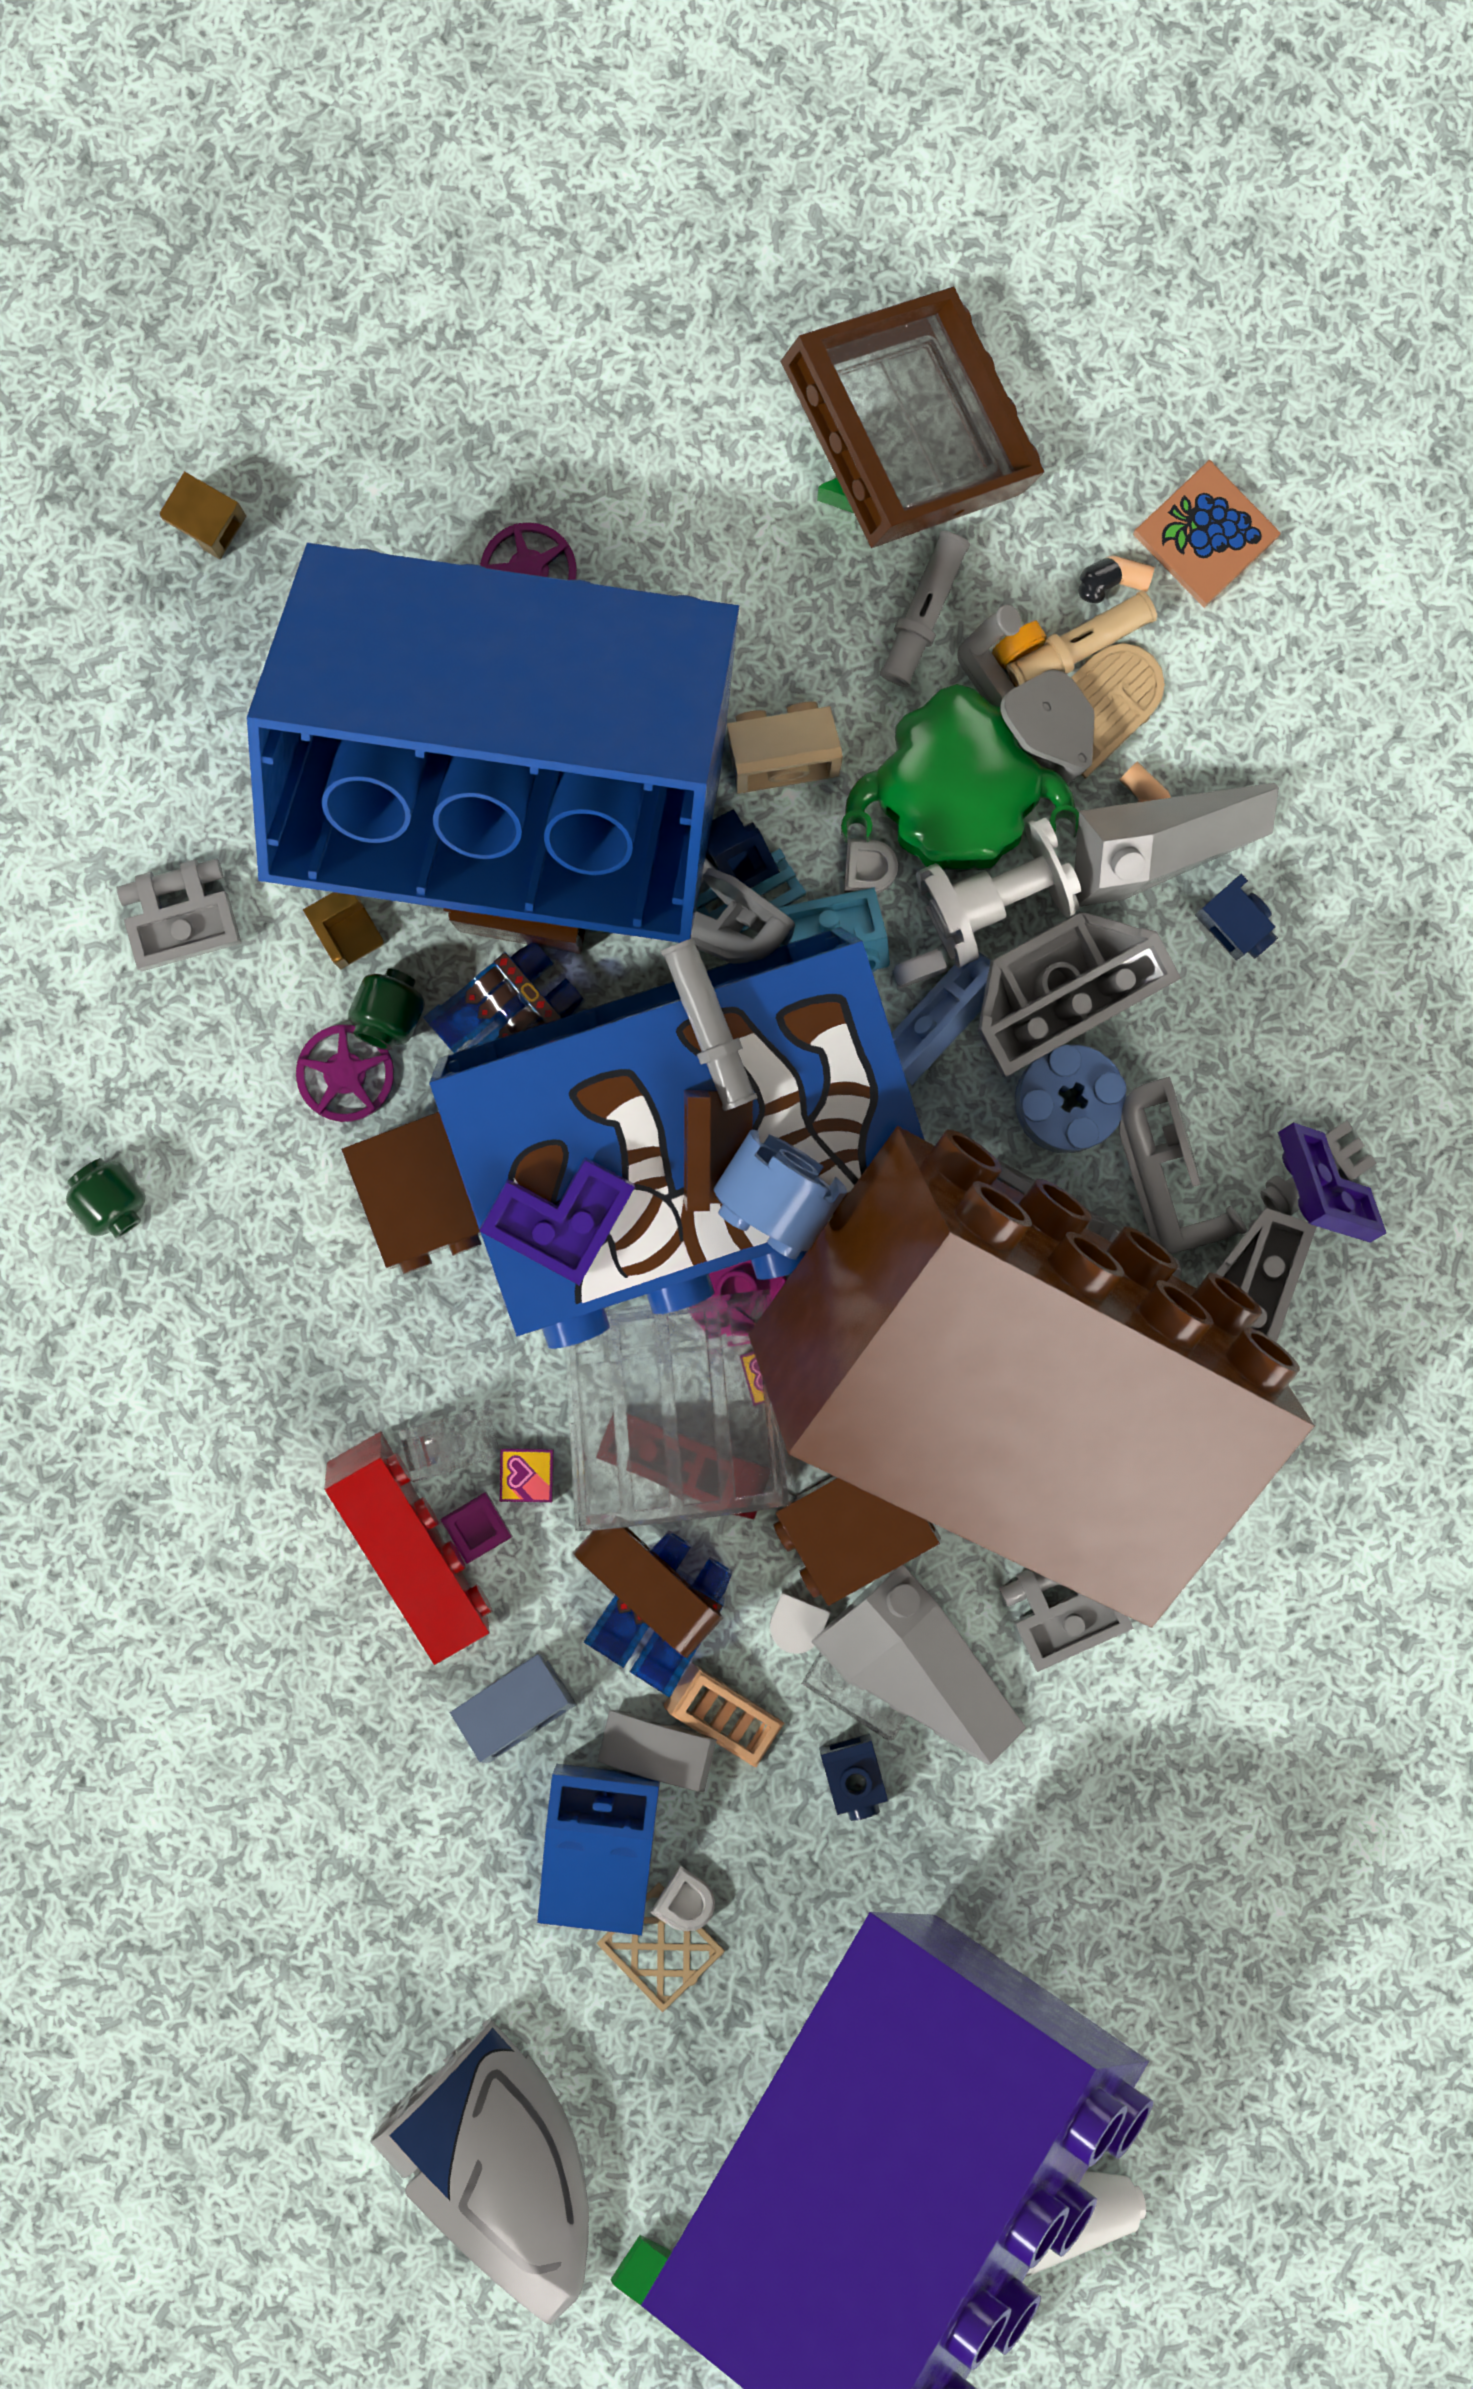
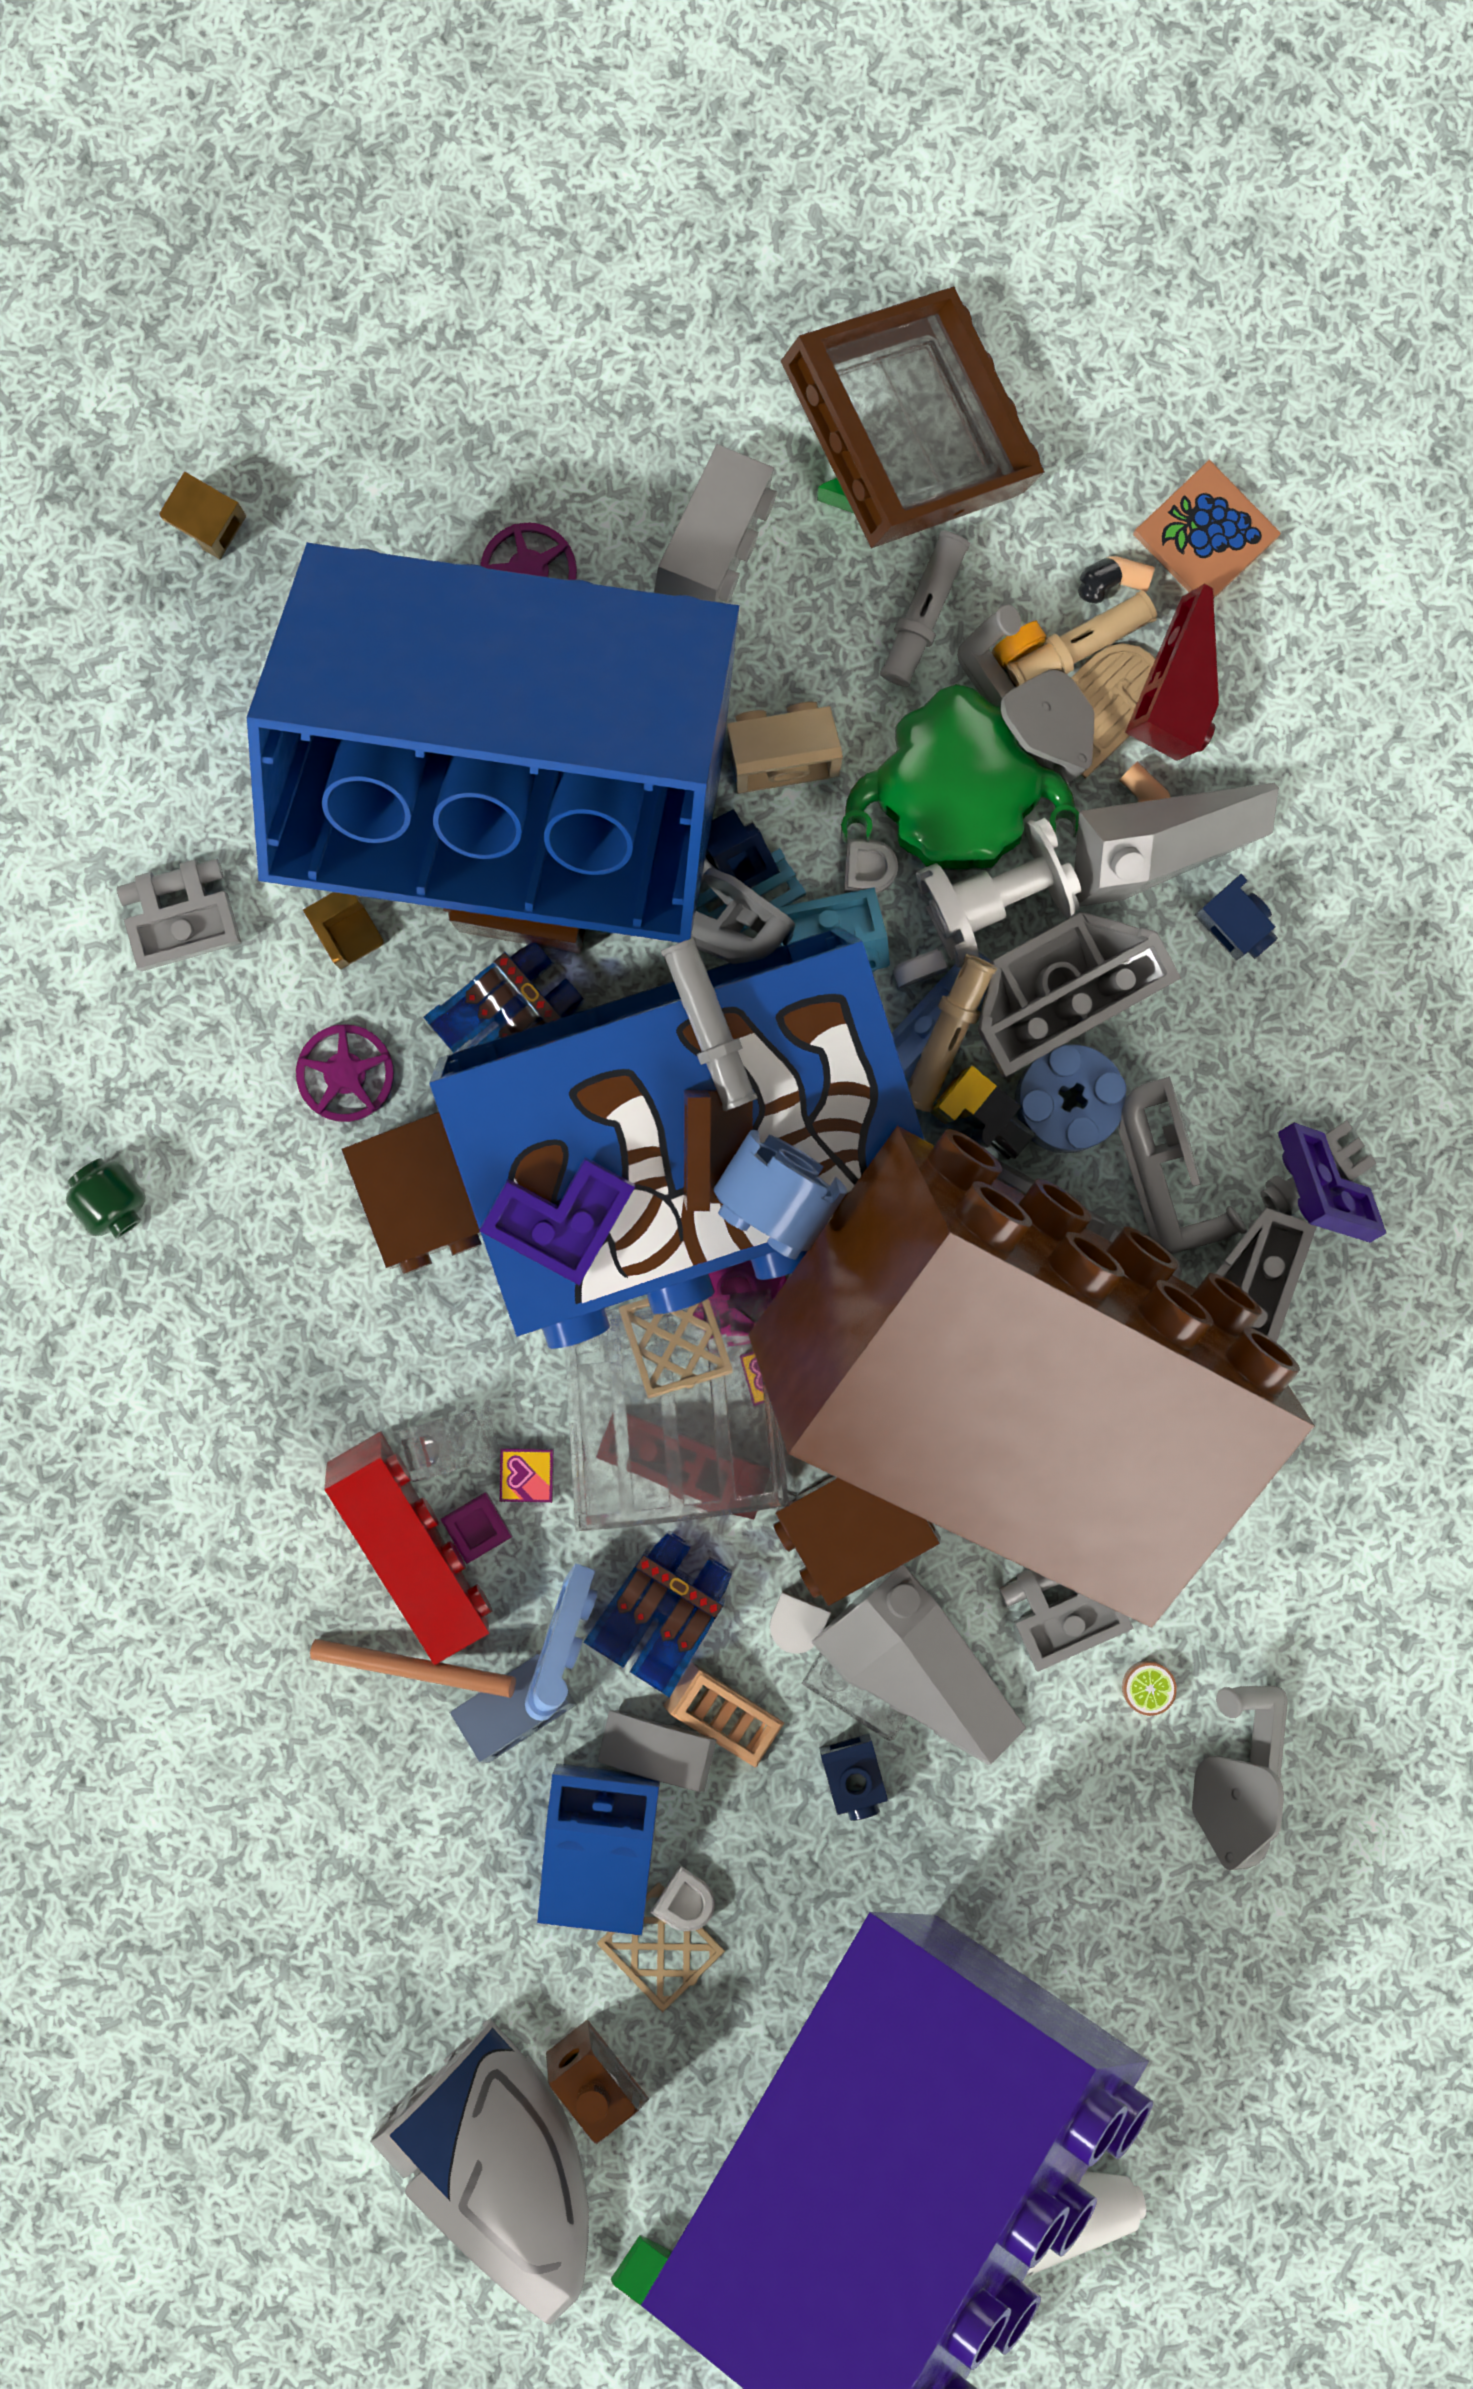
dark green head [348,968,425,1050] -> none
reddish brown beam [573,1513,723,1658] -> none
none -> nougat bar [310,1639,516,1698]
none -> light blue plate [525,1563,597,1721]
none -> reddish brown torso [546,2019,649,2144]
none -> tan window [619,1298,733,1399]
none -> light grey wedge [654,444,777,603]
none -> tan pin [908,954,997,1112]
none -> hips [930,1066,1036,1160]
none -> tile [1122,1661,1177,1716]
none -> dark red slope [1125,583,1219,761]
none -> light grey piece [1192,1686,1288,1870]

